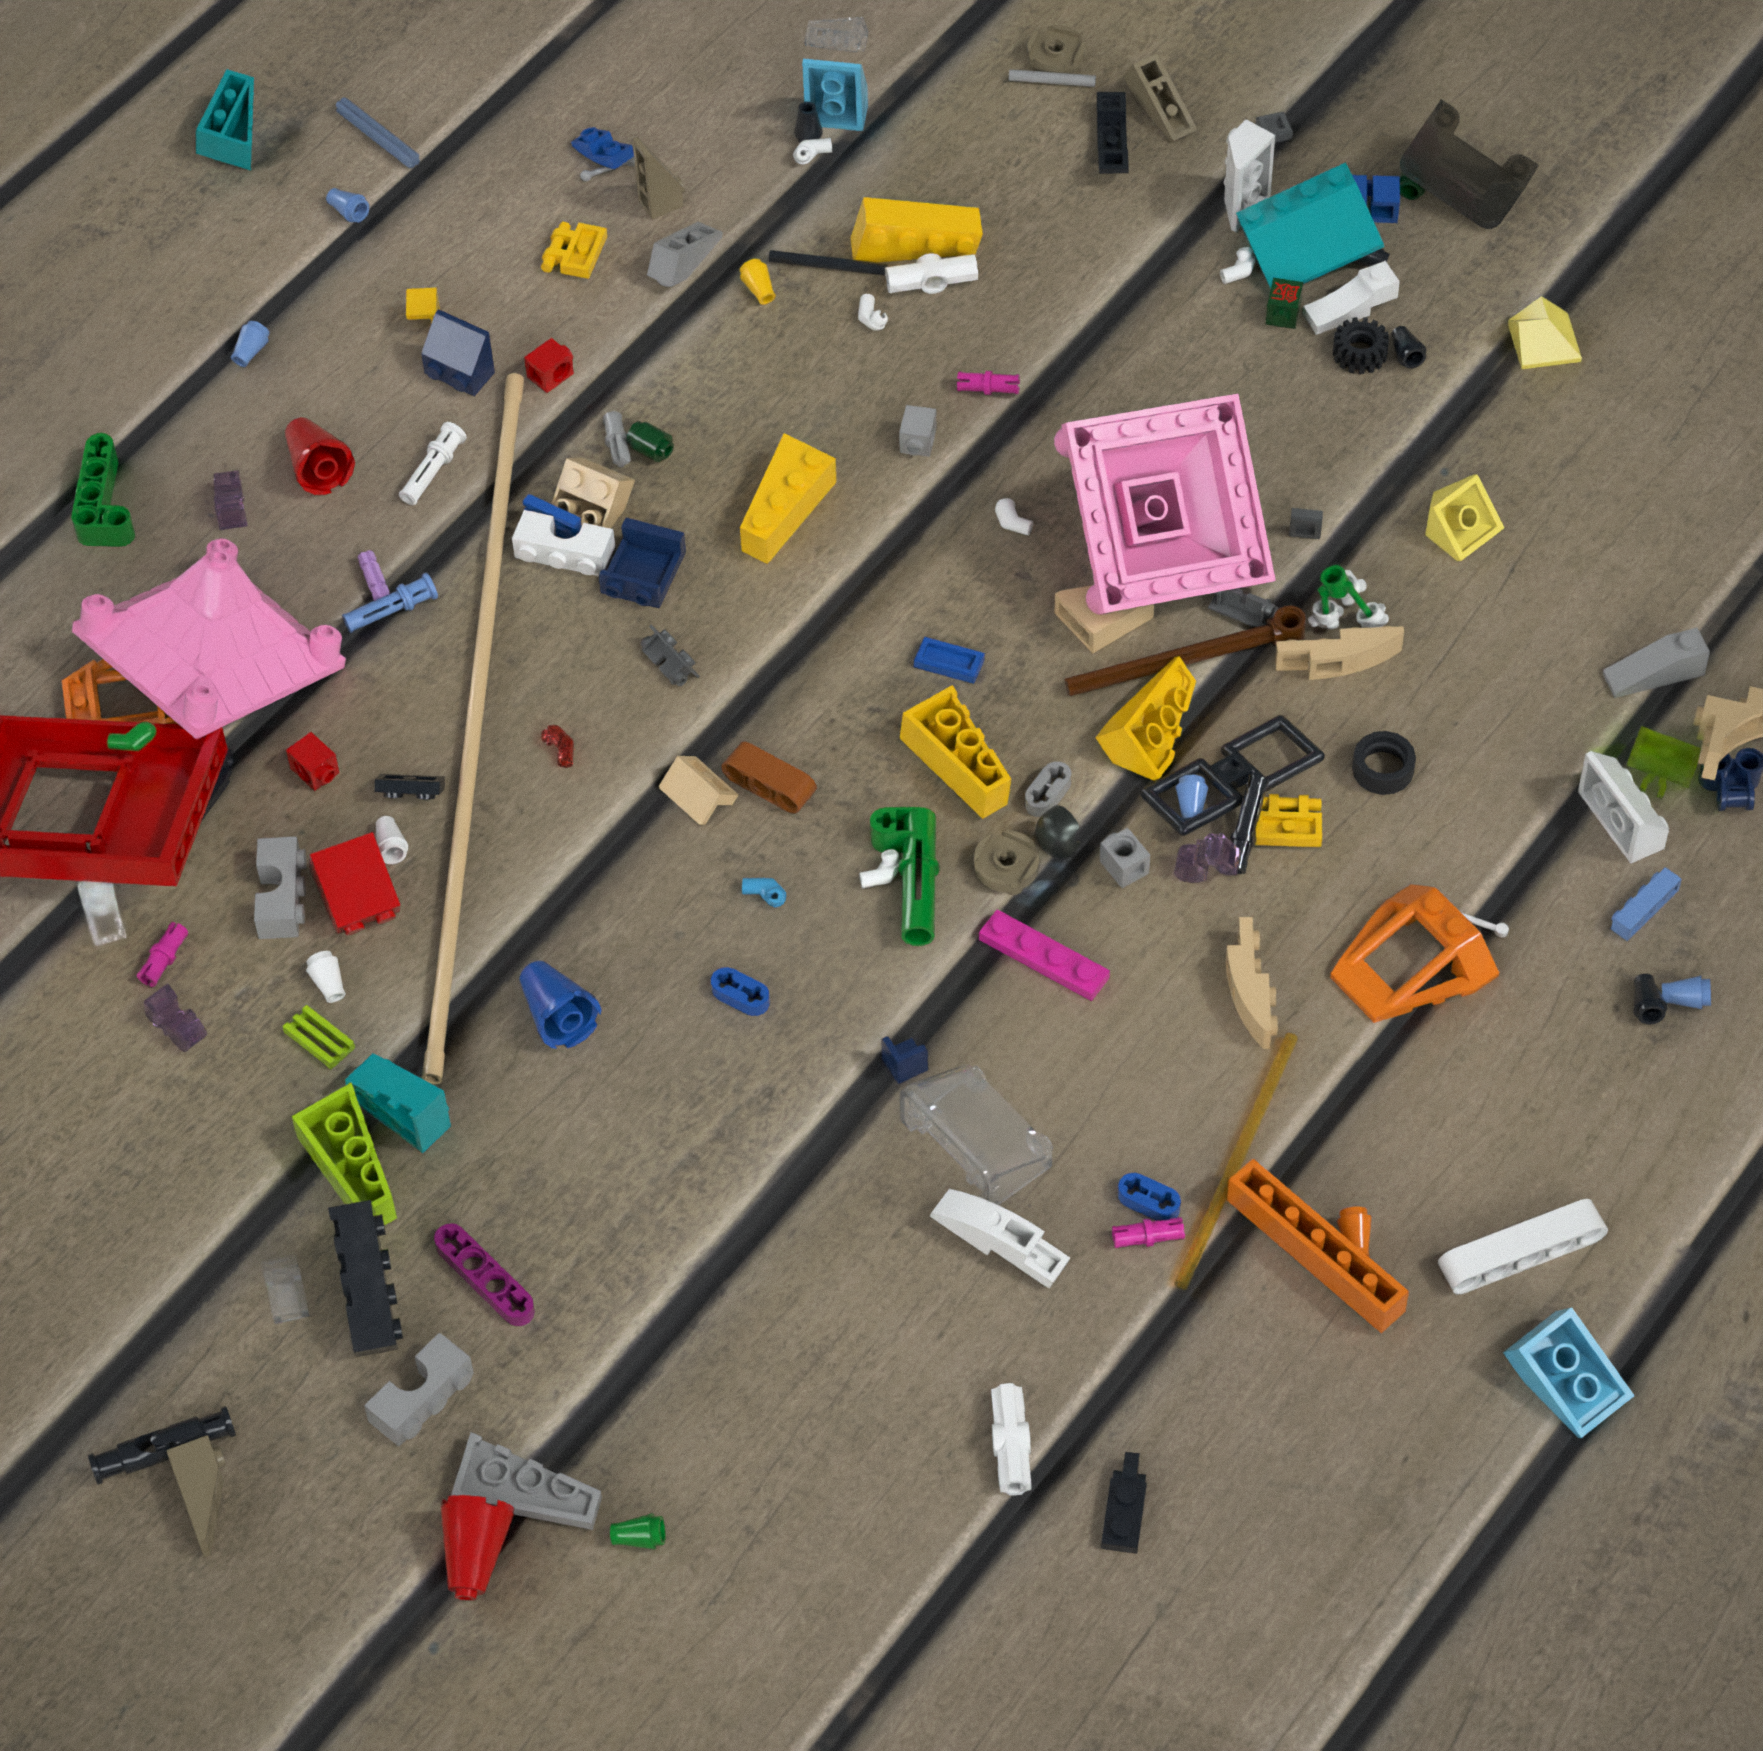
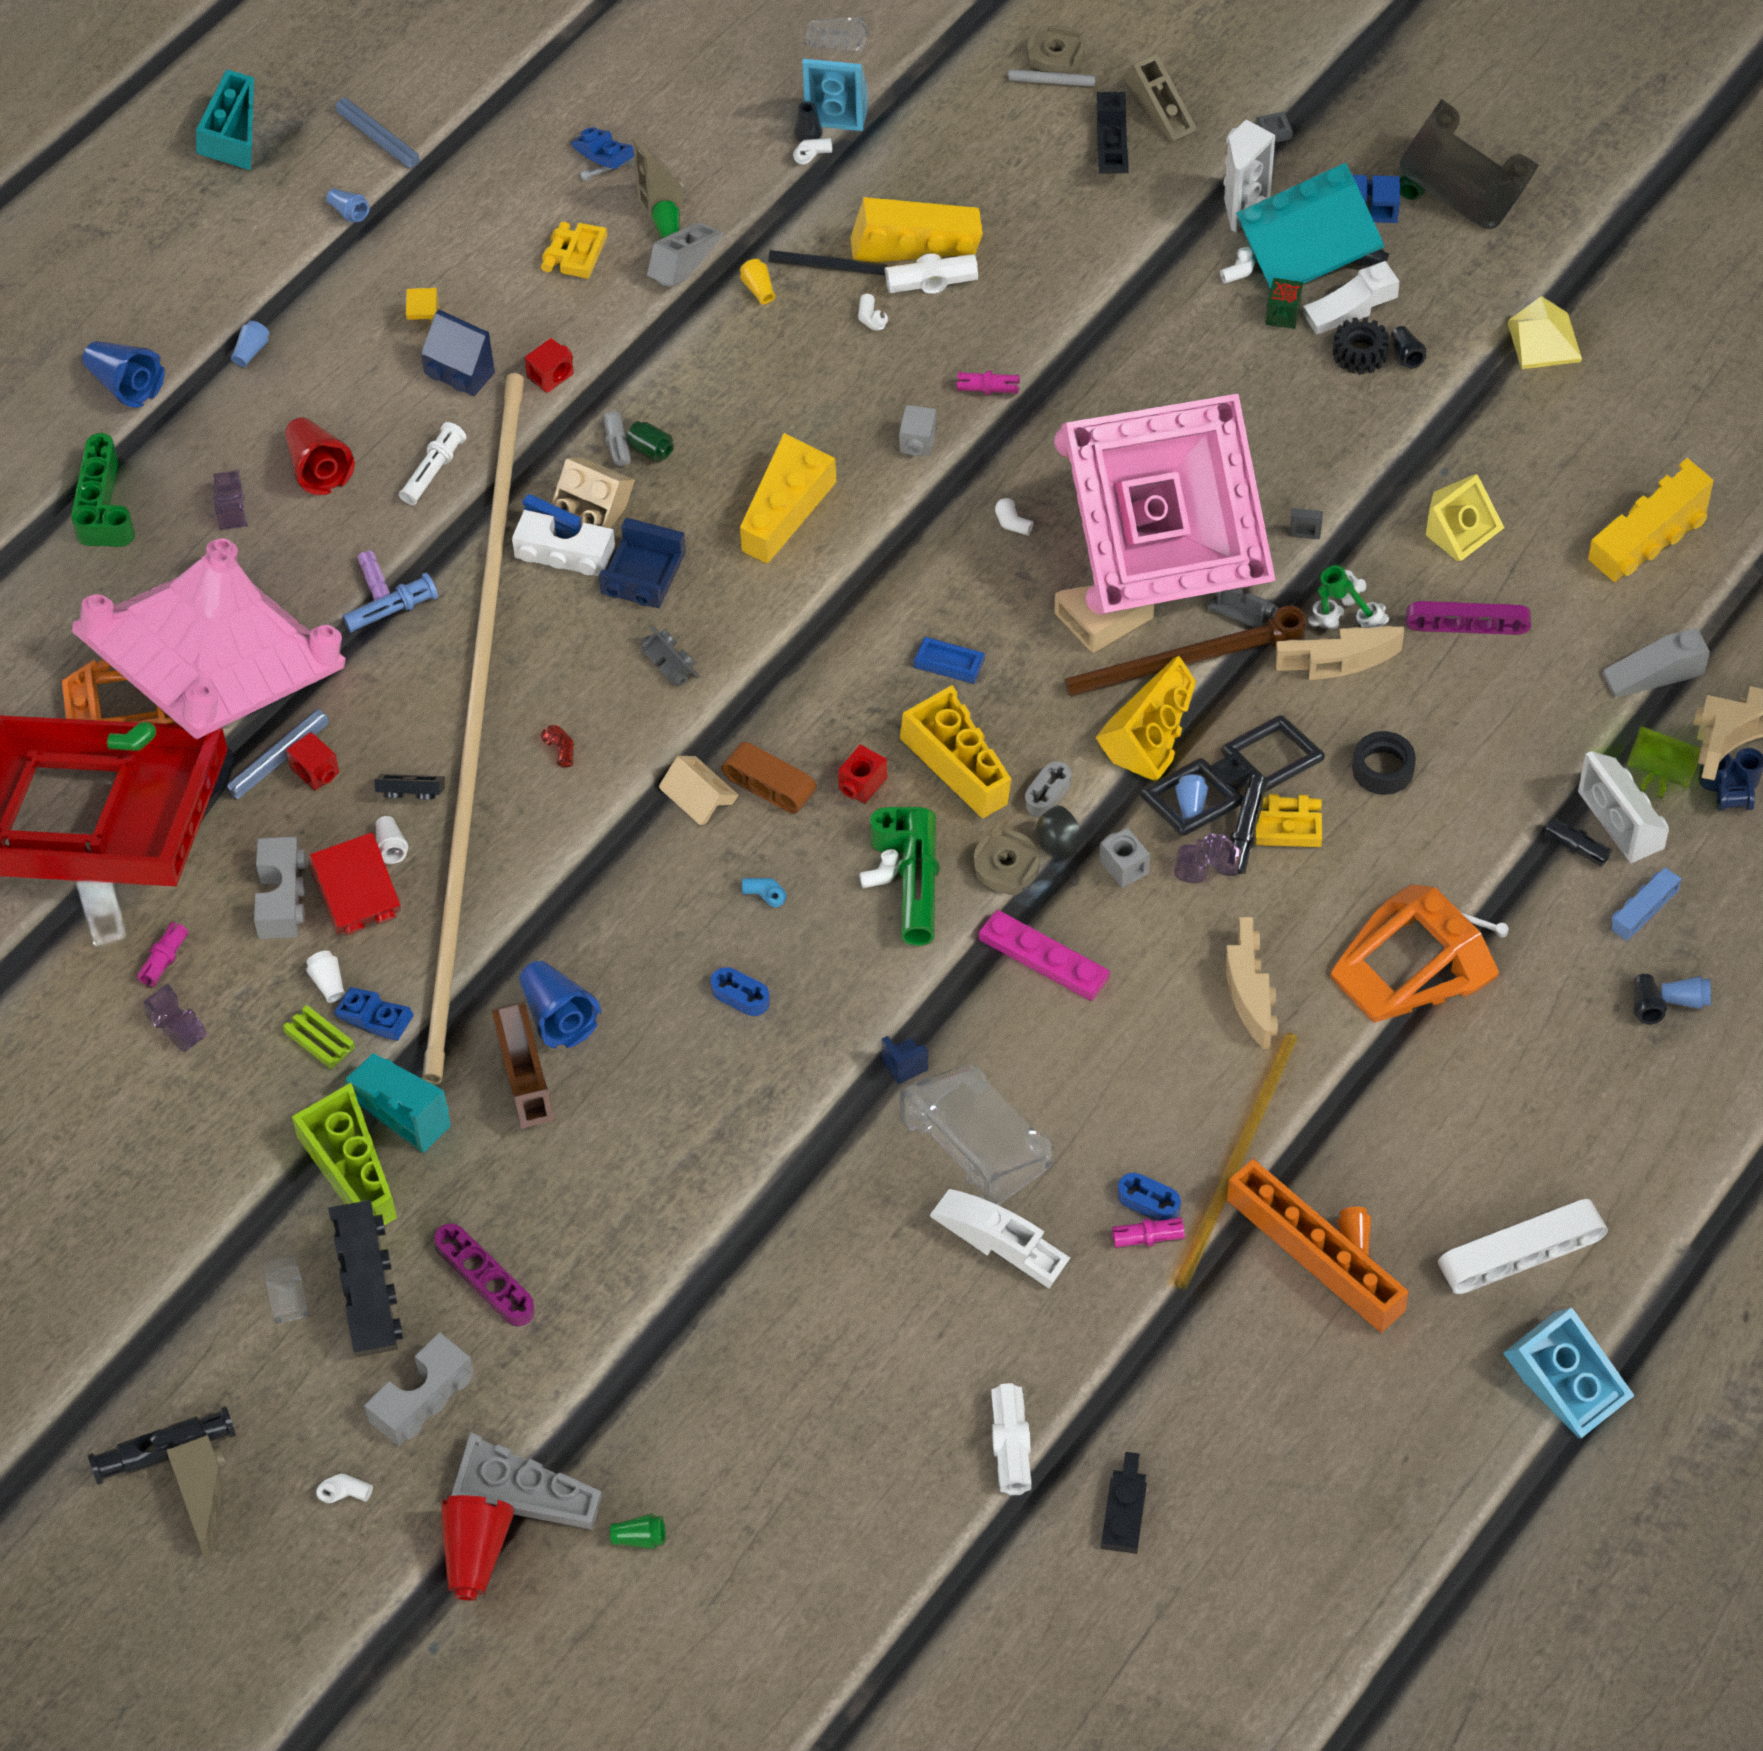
none -> blue cone [82,341,165,407]
none -> sand blue axle [226,709,329,799]
none -> white arm [316,1474,373,1503]
none -> blue slope [334,987,414,1041]
none -> reddish brown arch [491,1002,555,1129]
none -> green cone [651,200,680,239]
none -> red brick [838,744,888,804]
none -> magenta beam [1406,601,1531,635]
none -> black pin [1544,817,1612,867]
none -> yellow wedge [1588,458,1714,582]

